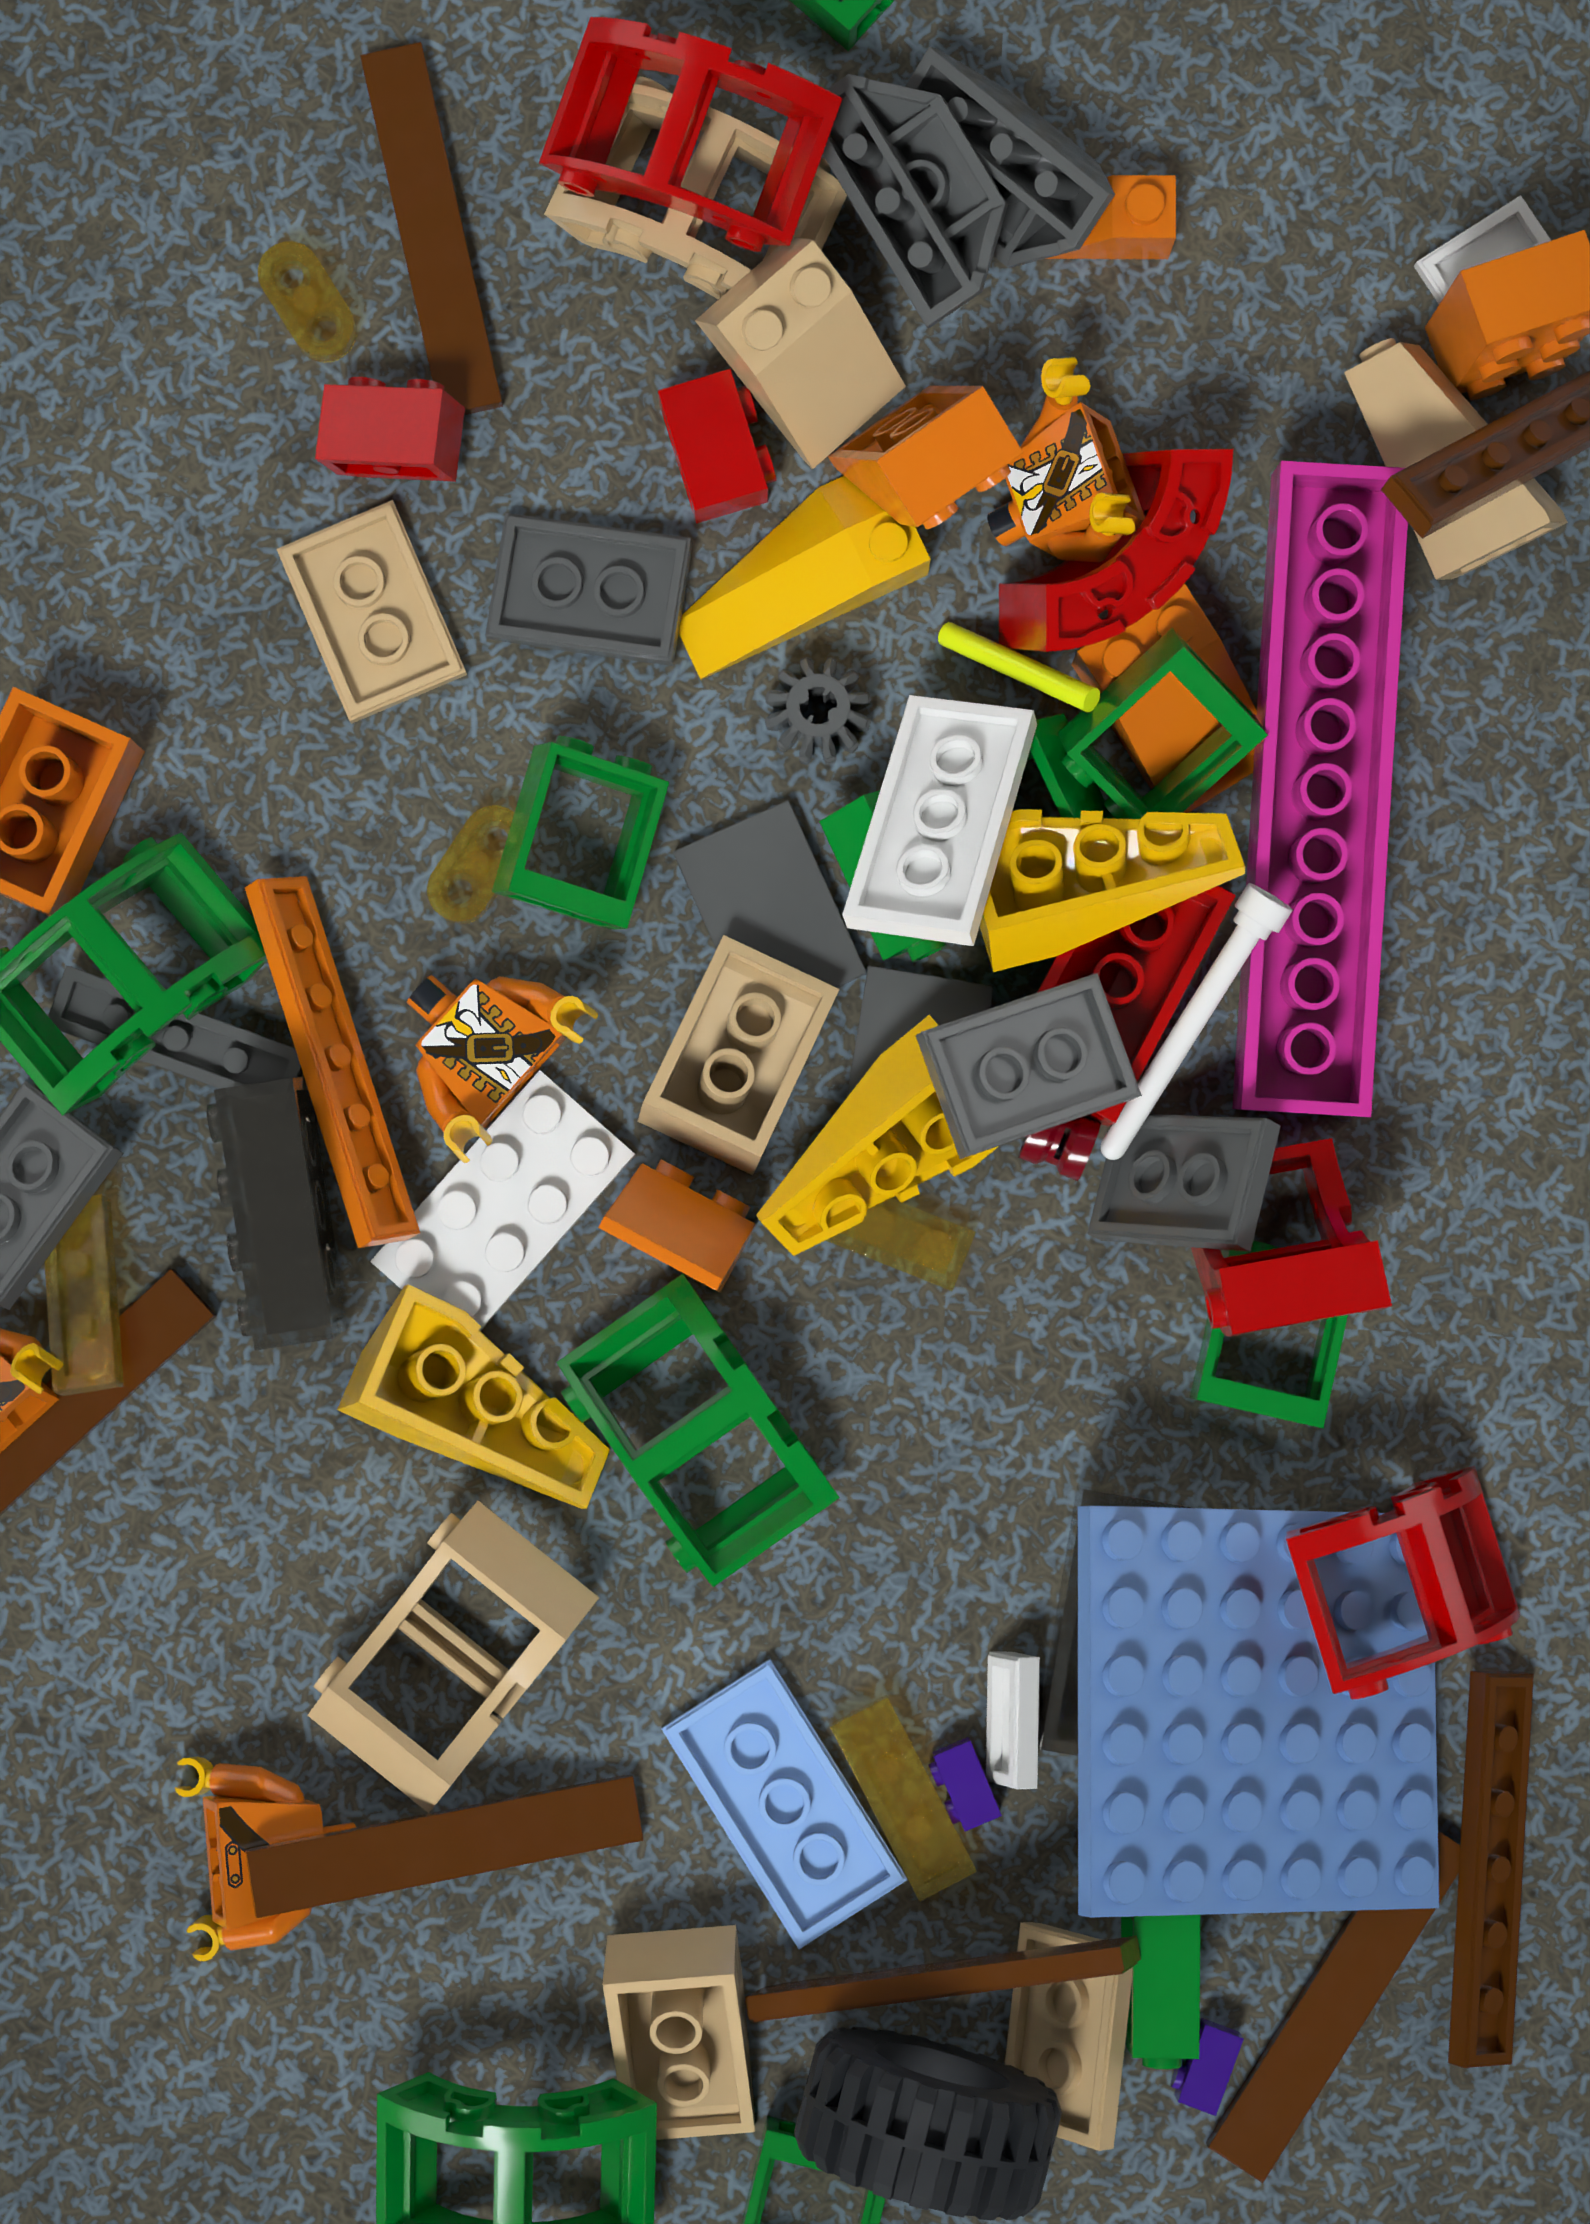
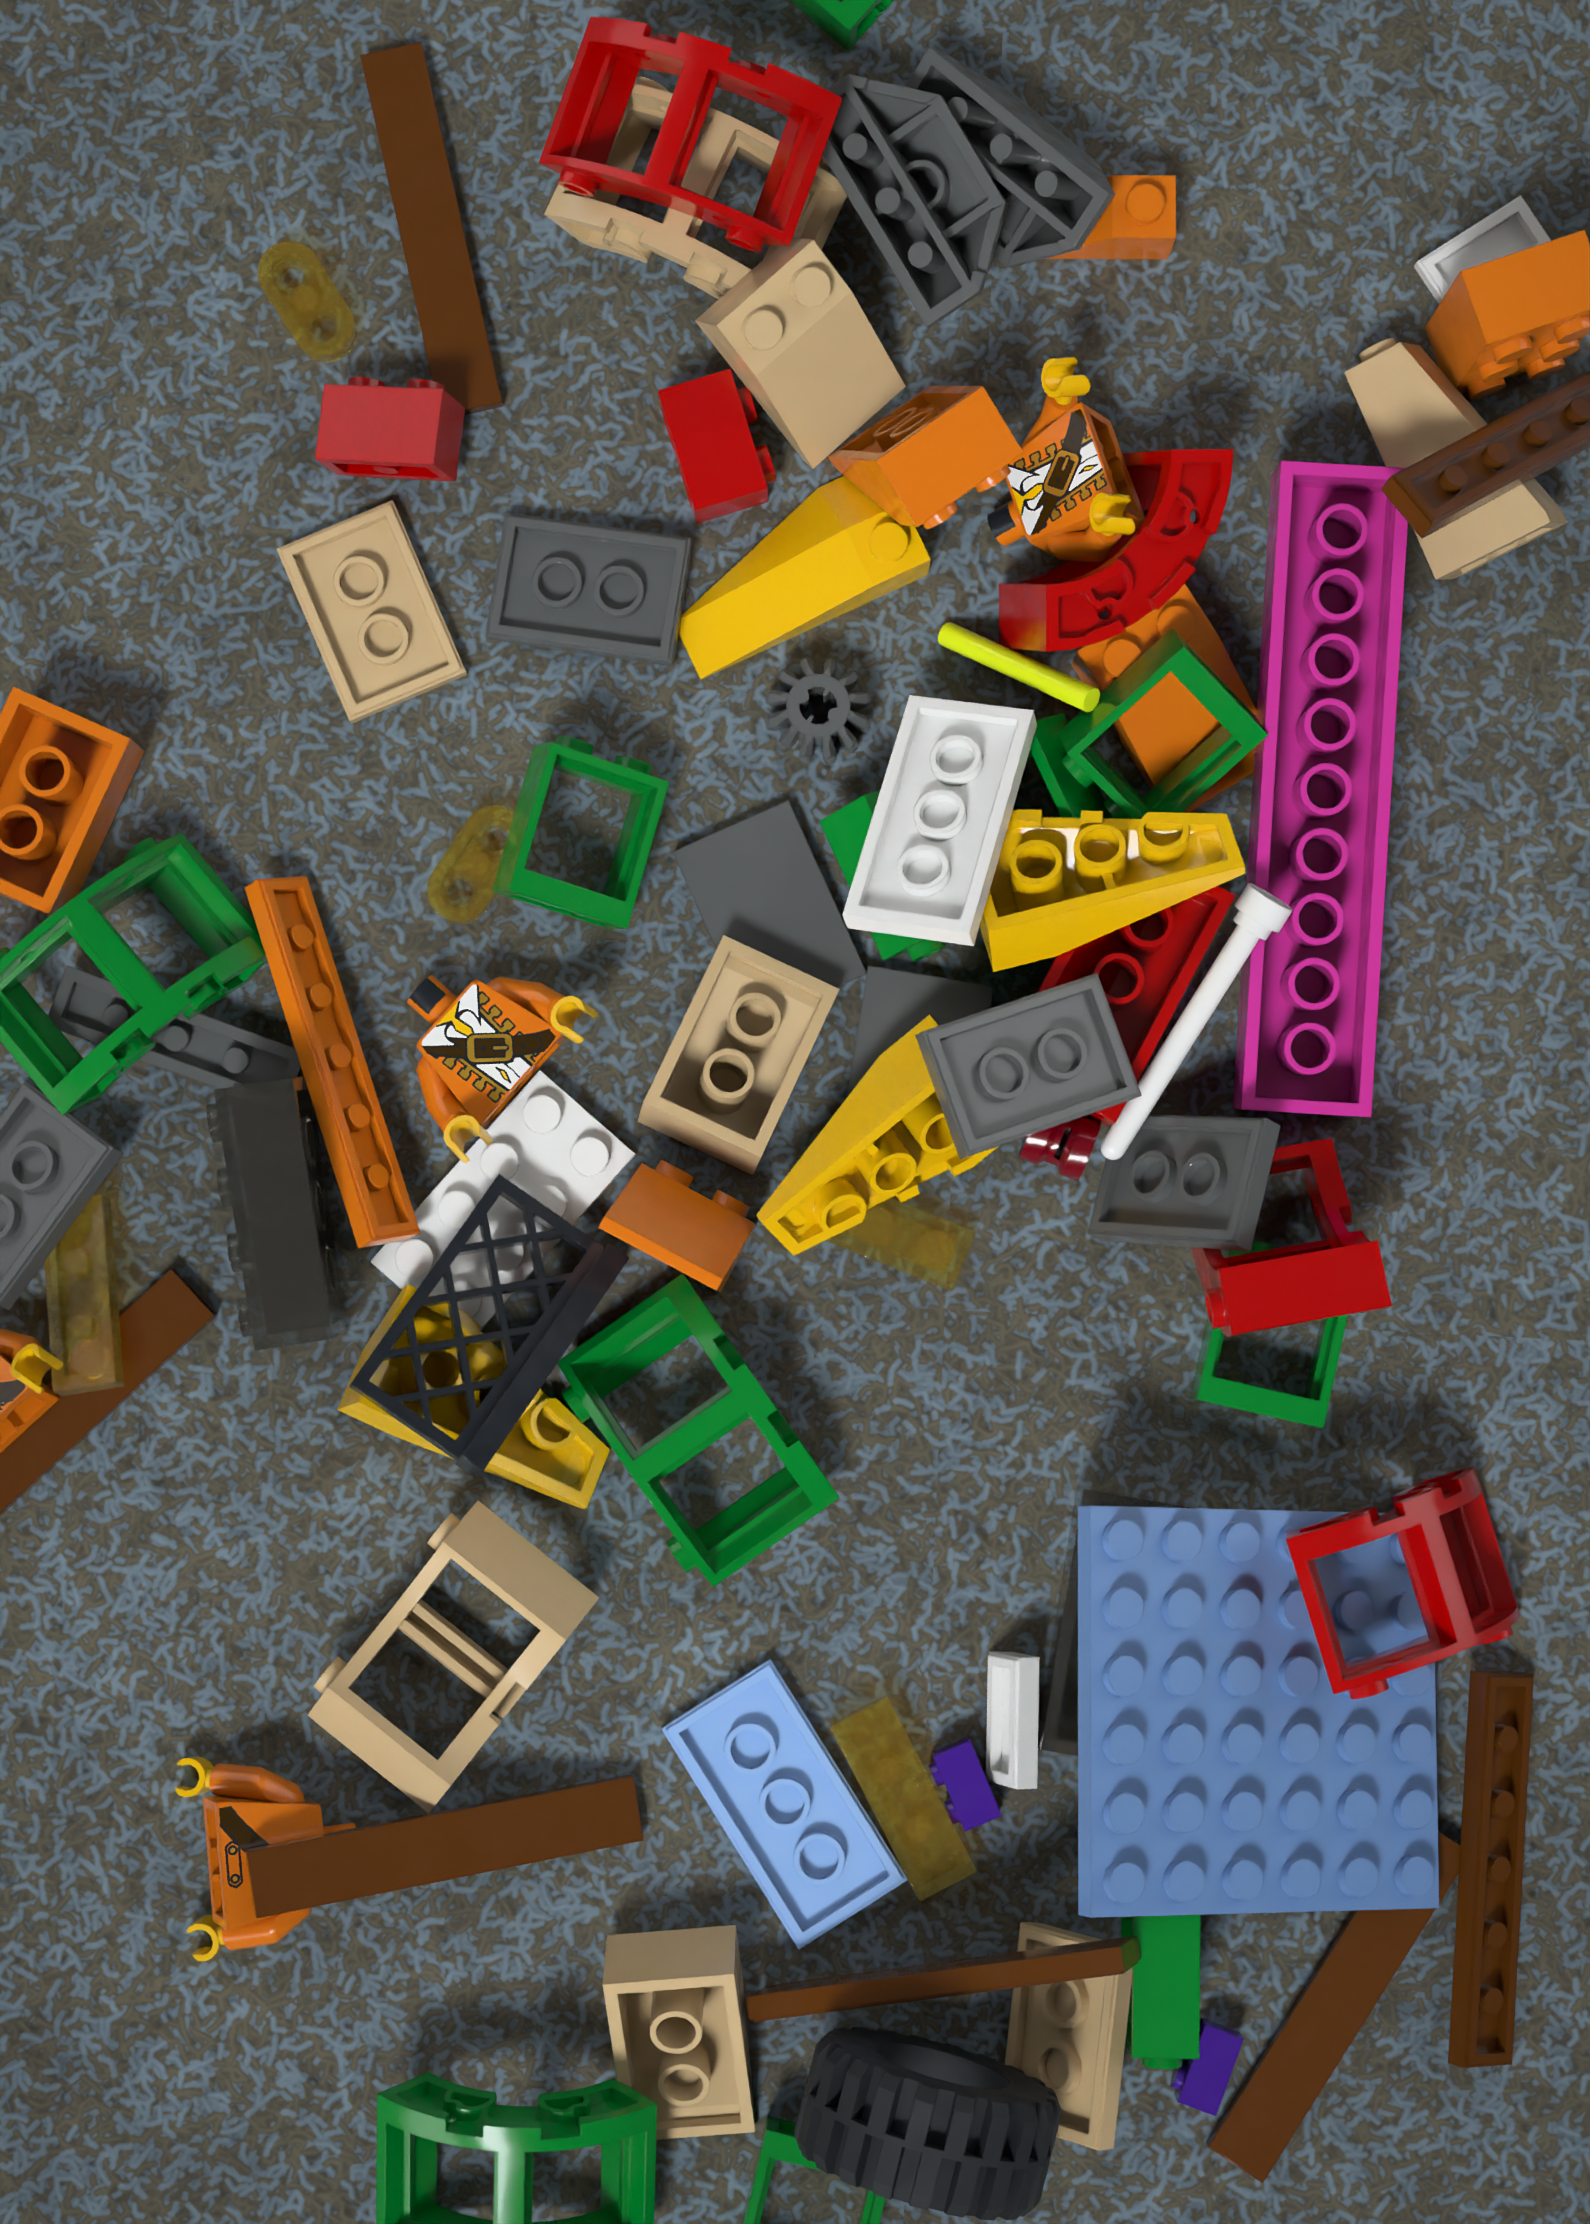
none -> black fence [349,1174,629,1479]

